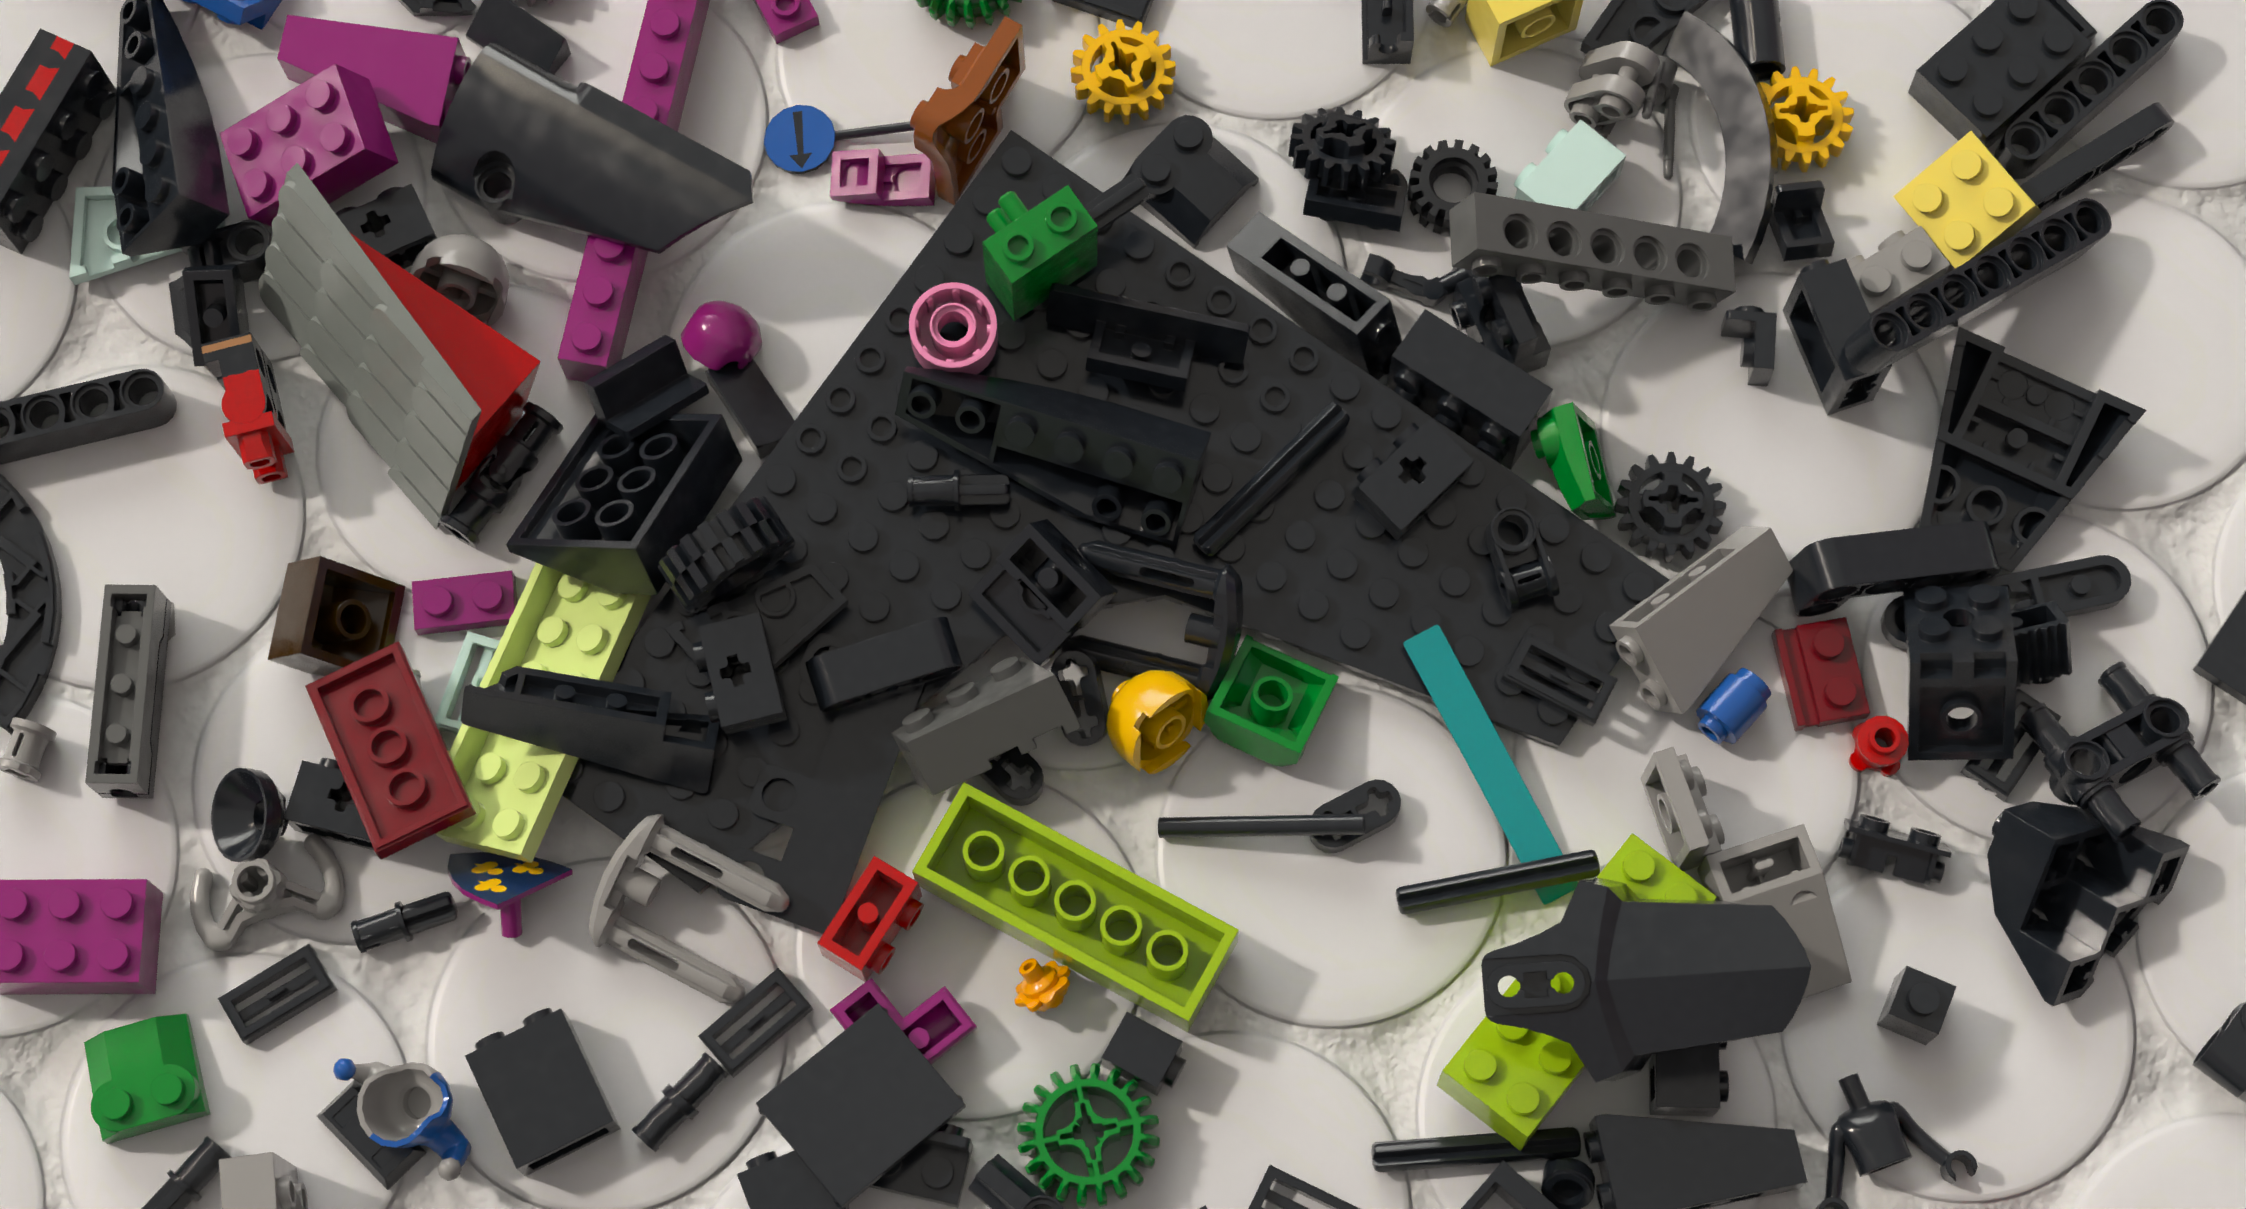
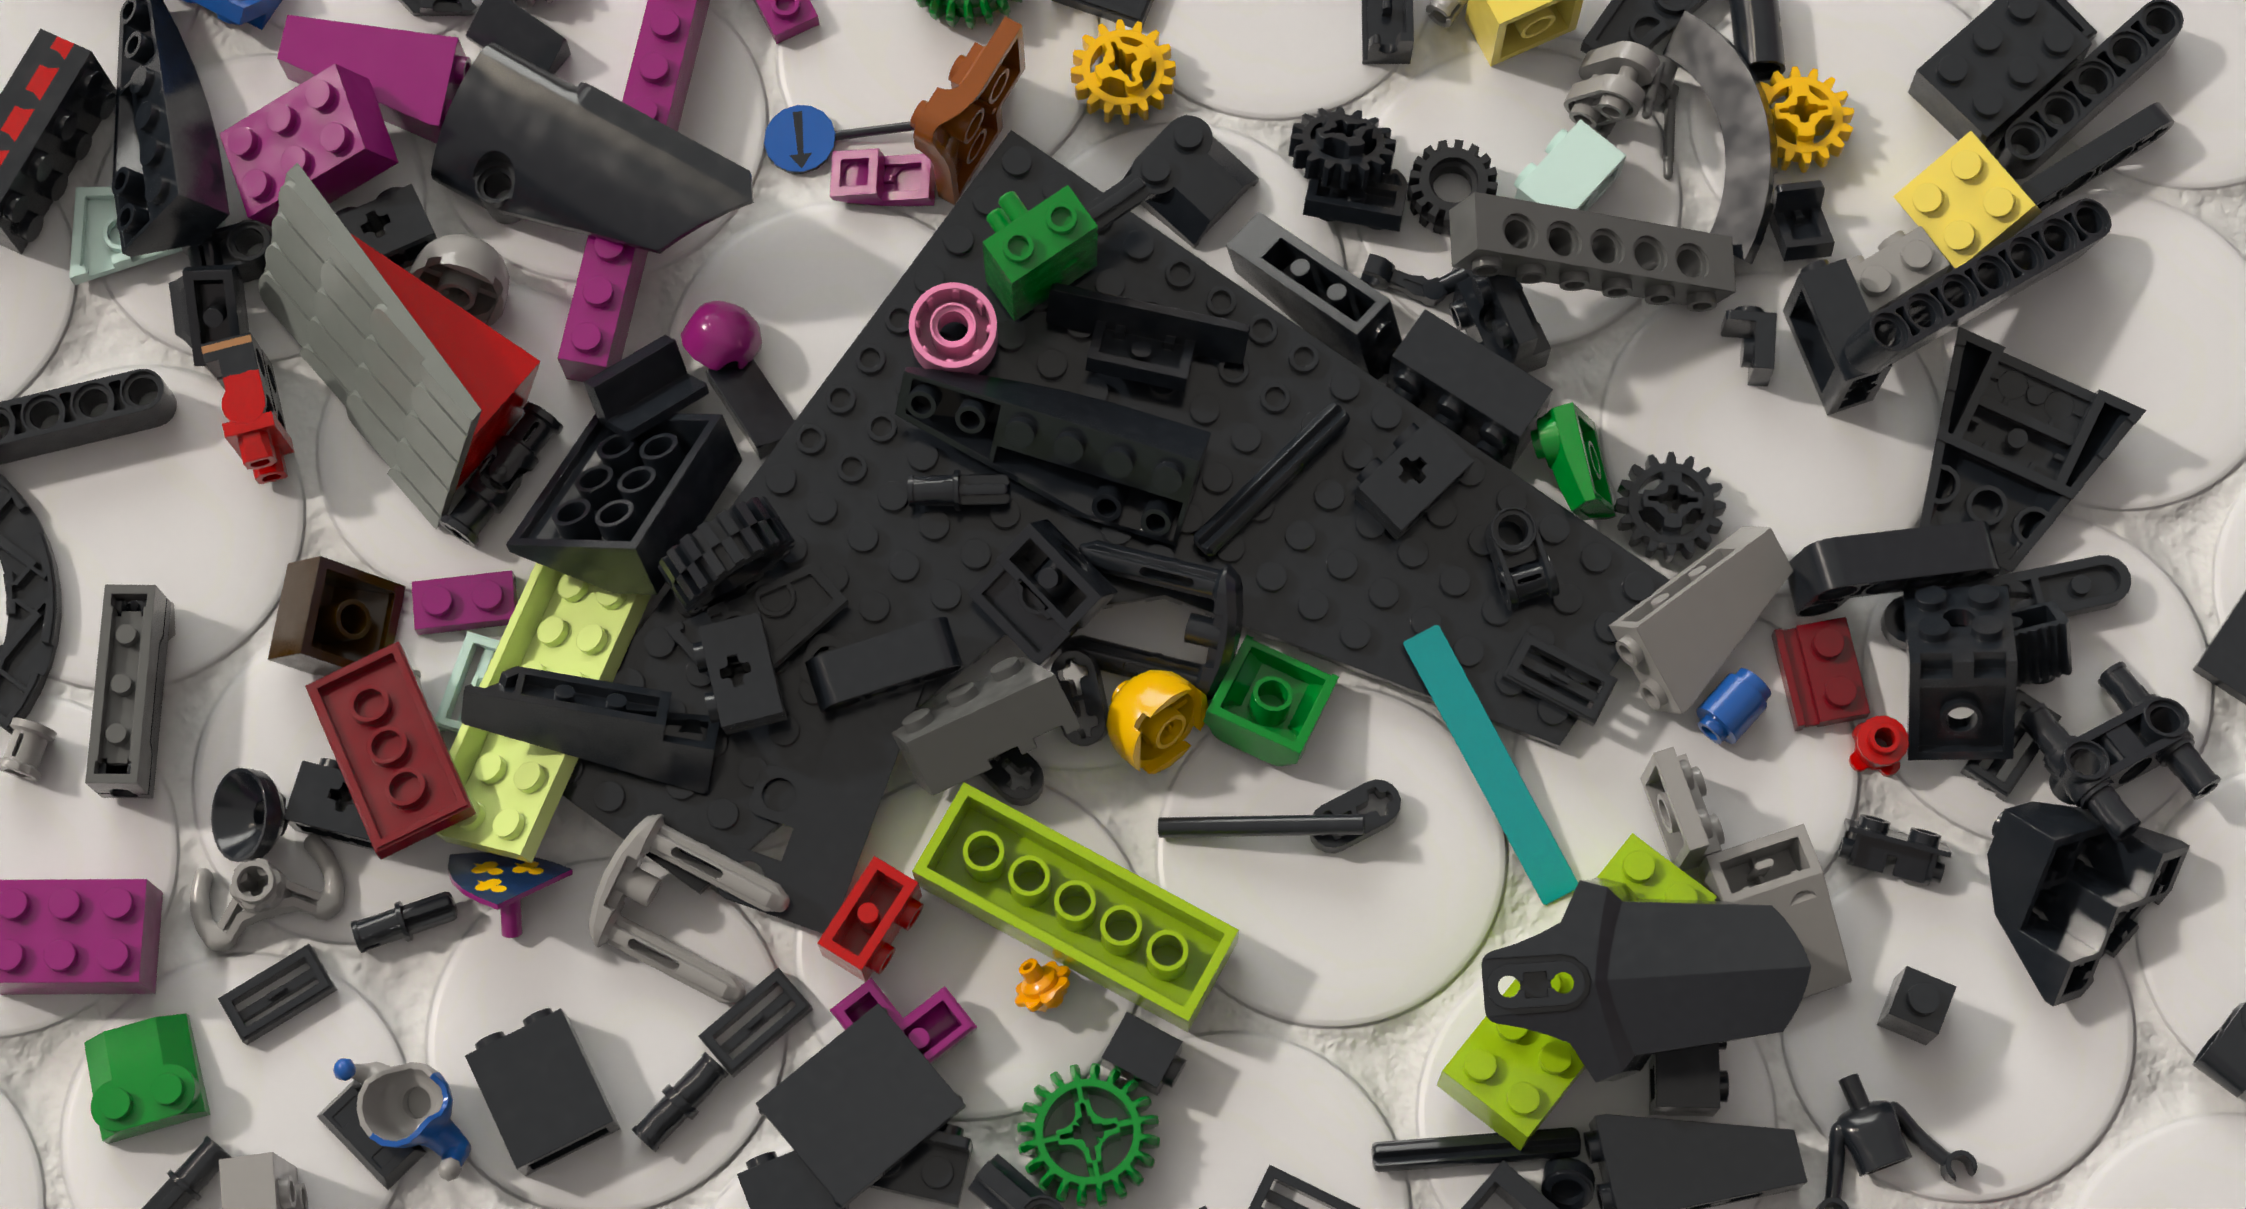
black axle [1395,850,1600,914] -> none

